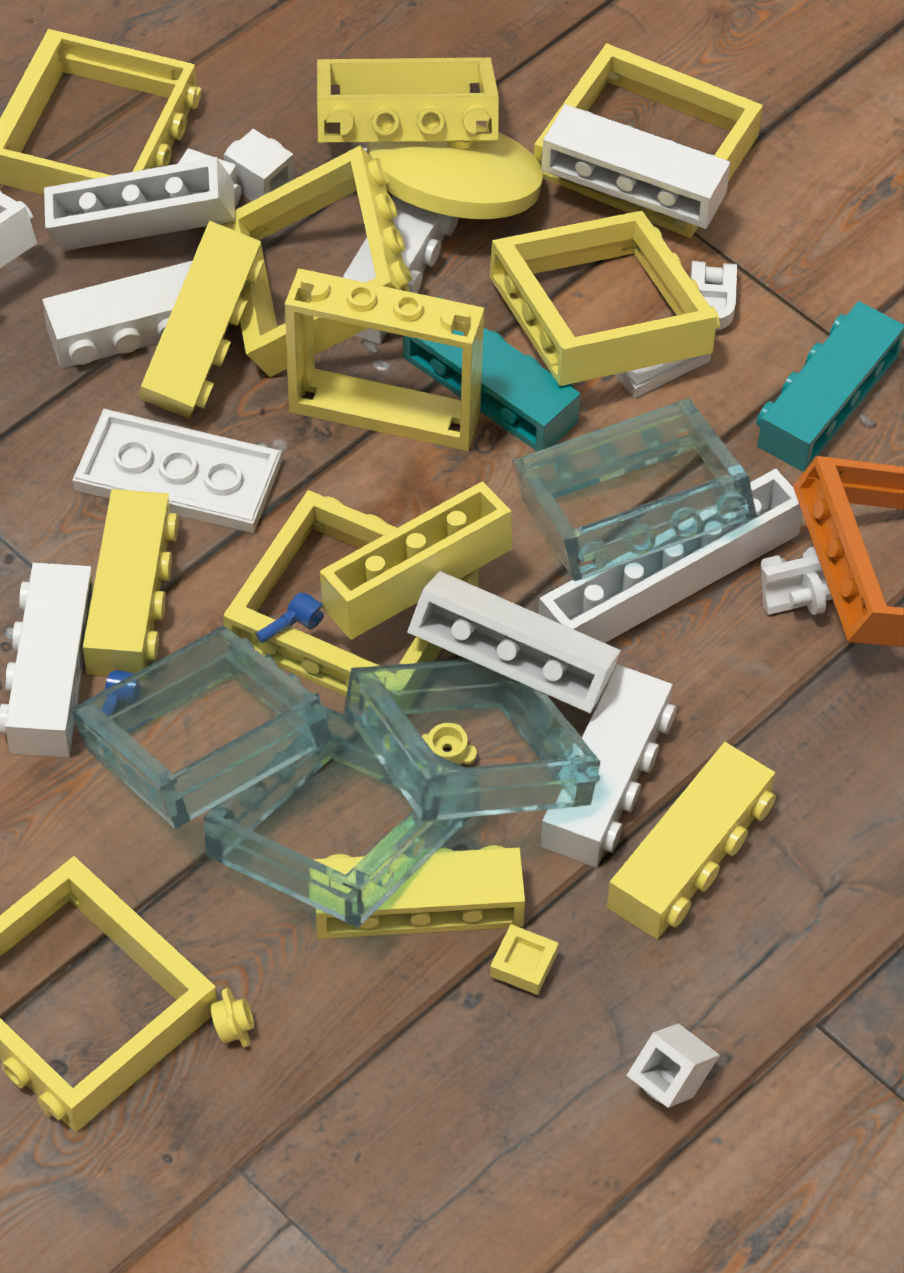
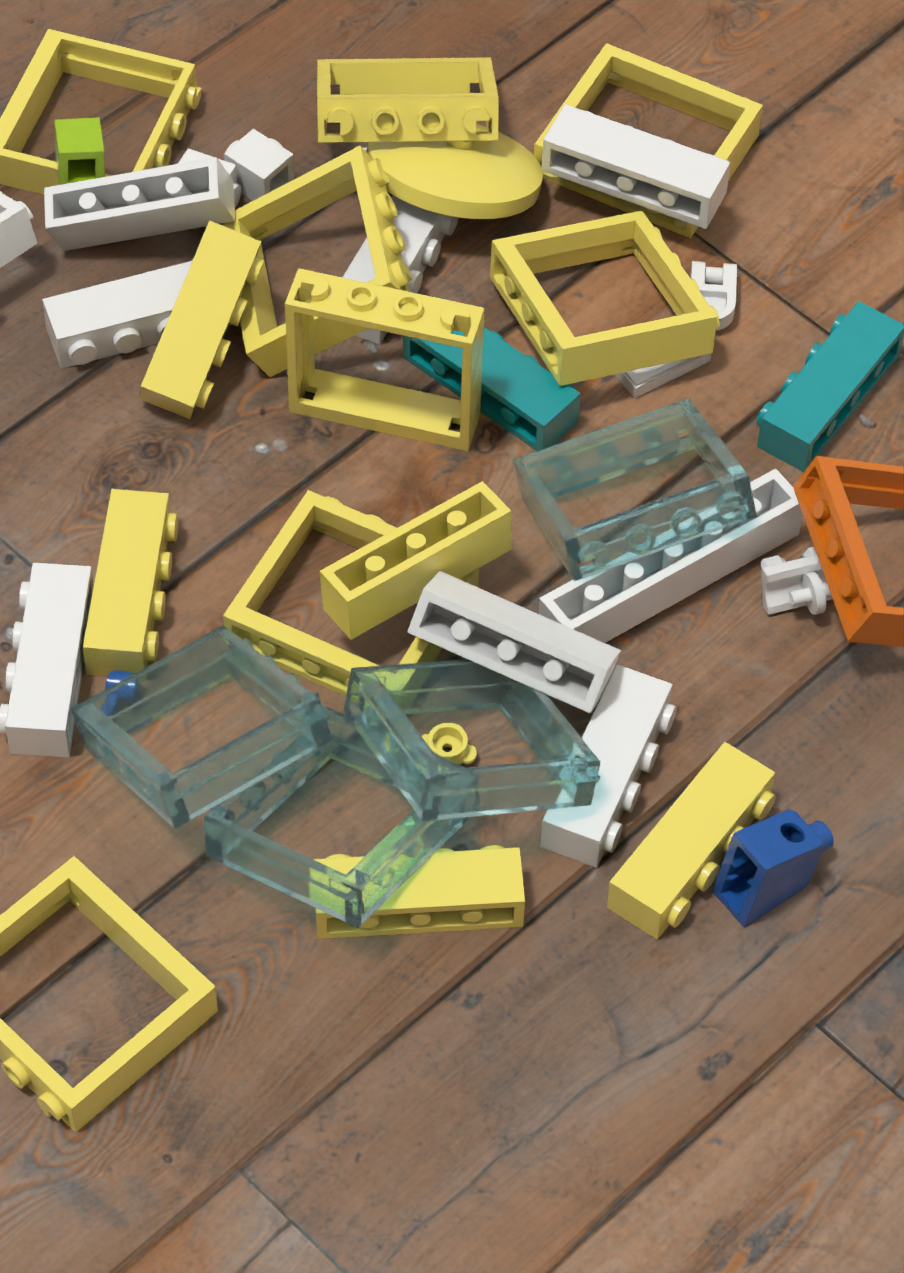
white tile [72,409,282,533] -> none
light yellow plate [211,988,254,1048] -> none
blue hand [255,593,324,643] -> none
light yellow plate [490,924,559,995] -> none
white brick [626,1023,720,1108] -> none
none -> lime brick [54,117,105,185]
none -> blue torso [712,809,834,927]

